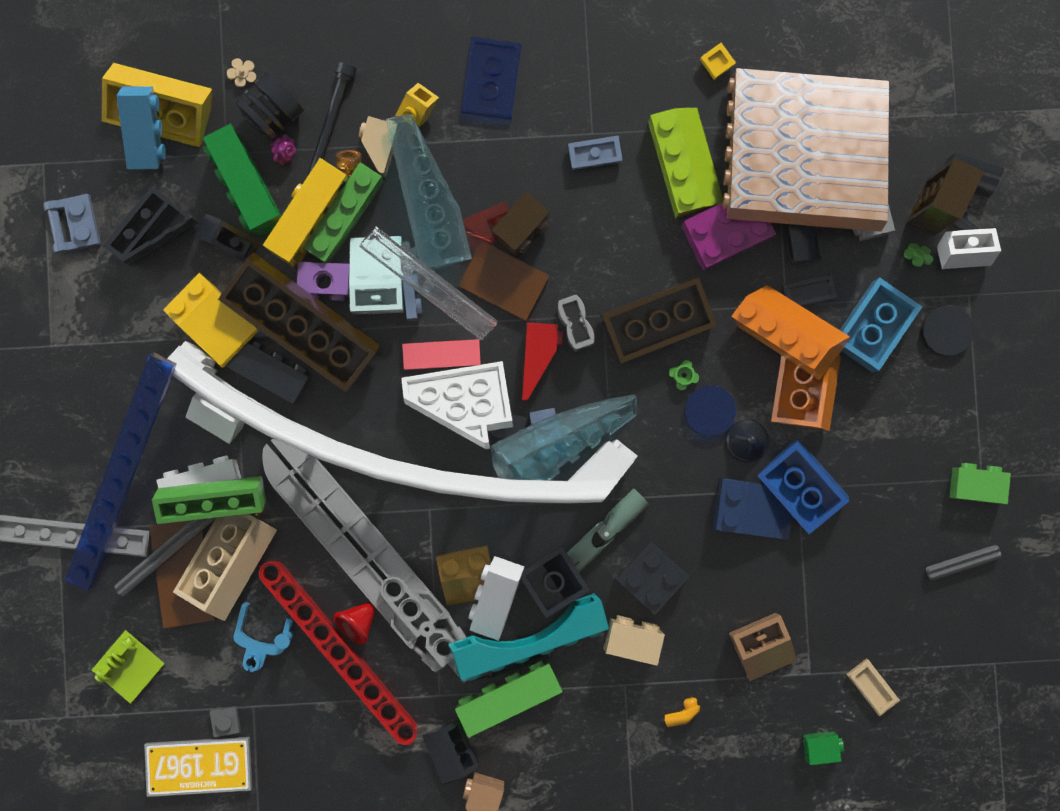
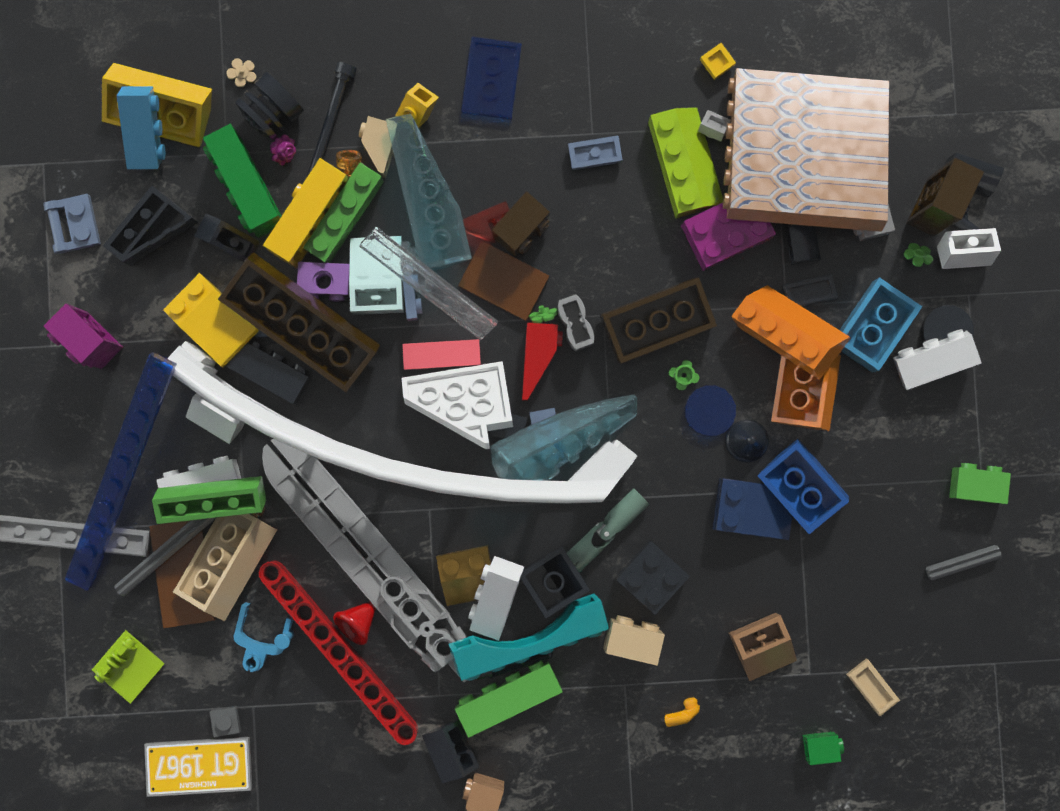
none -> magenta brick [44,303,123,369]
none -> bright green plant [529,306,558,323]
none -> light grey plate [698,110,731,141]
none -> white brick [893,329,981,390]

